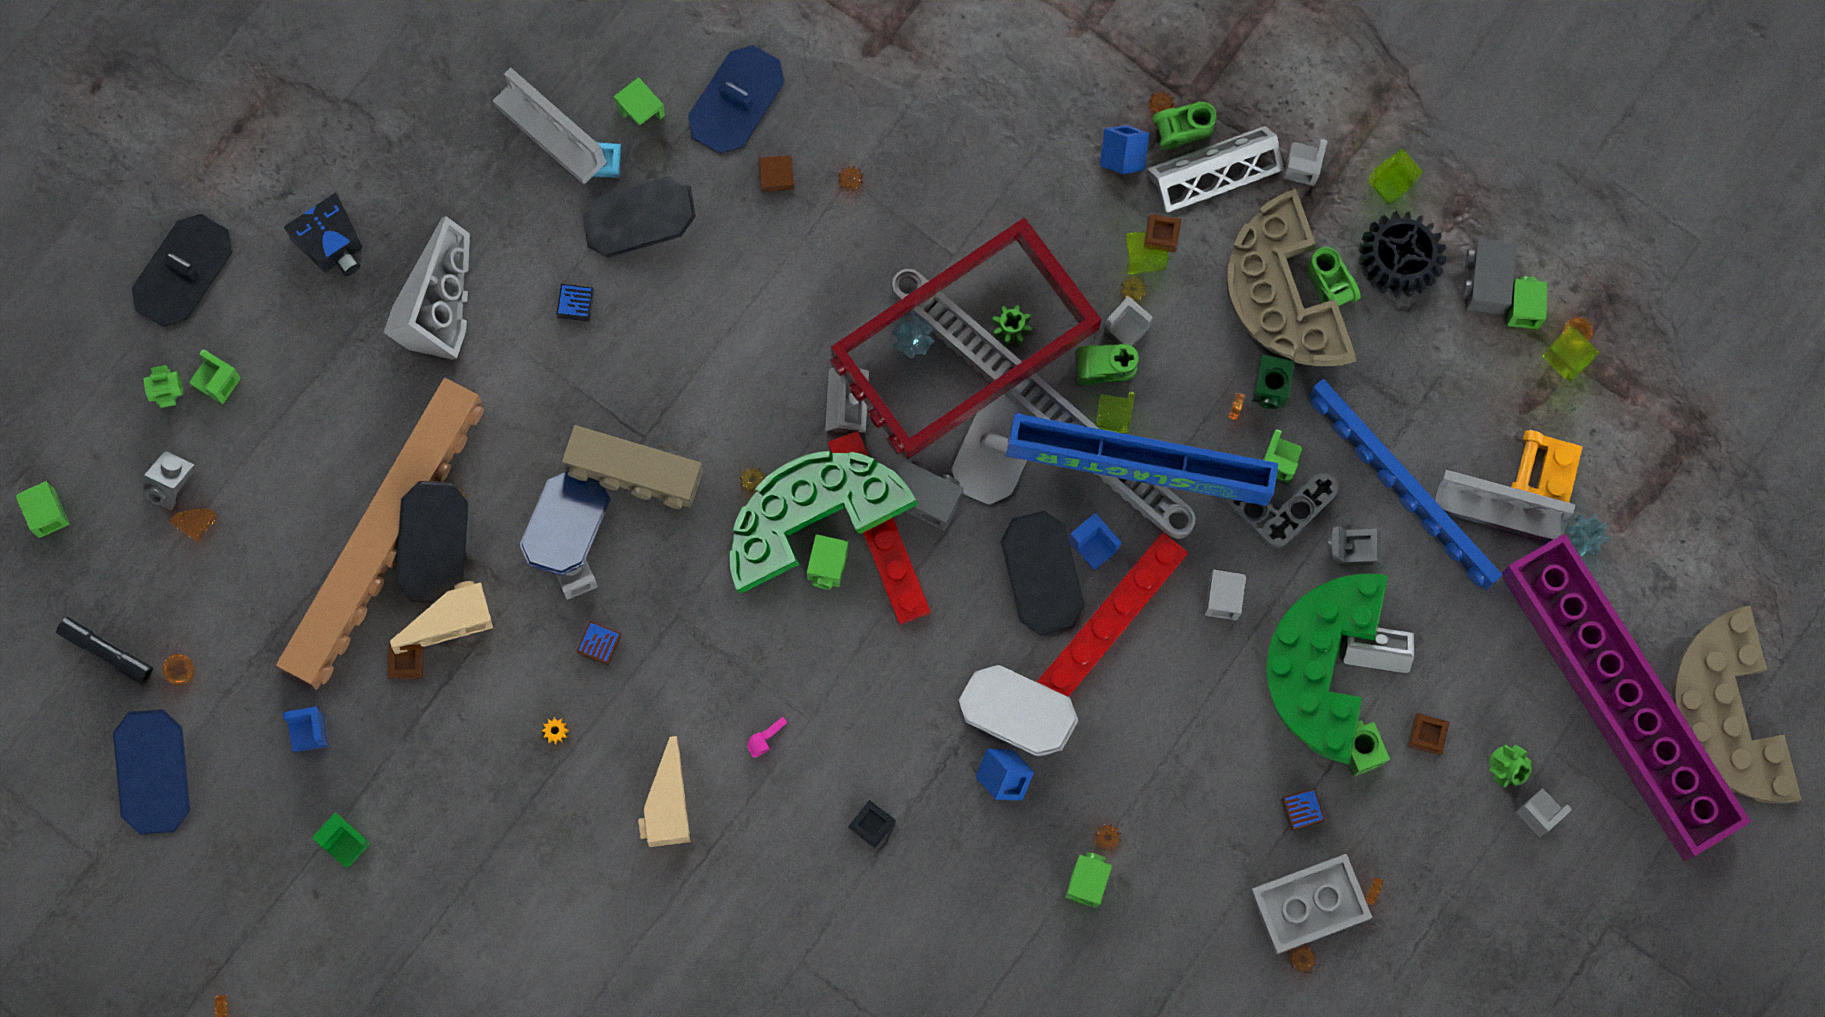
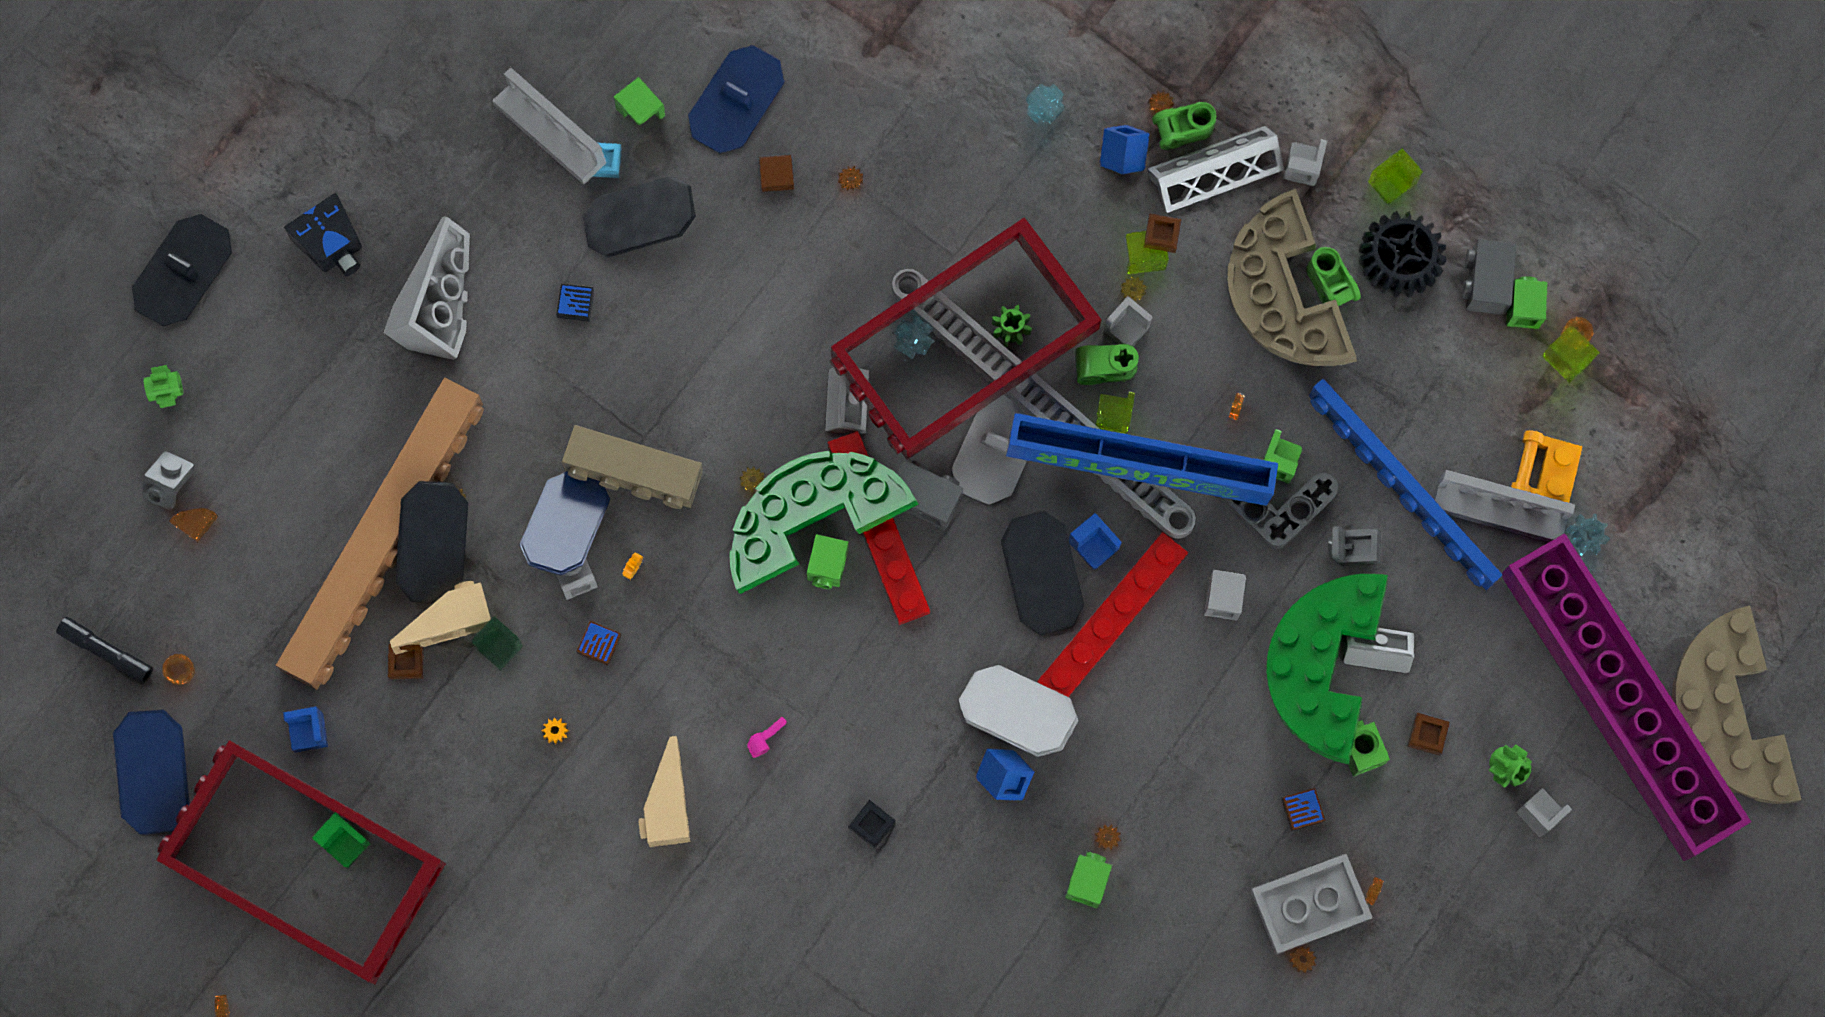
bright green panel [16,481,70,538] -> none
bright green panel [190,349,241,405] -> none
dark green brick [1252,355,1295,409] -> none
none -> dark red door [156,740,446,984]
none -> clear green panel [471,616,523,671]
none -> light orange piece [622,552,643,580]
none -> clear light blue gear [1026,84,1065,124]

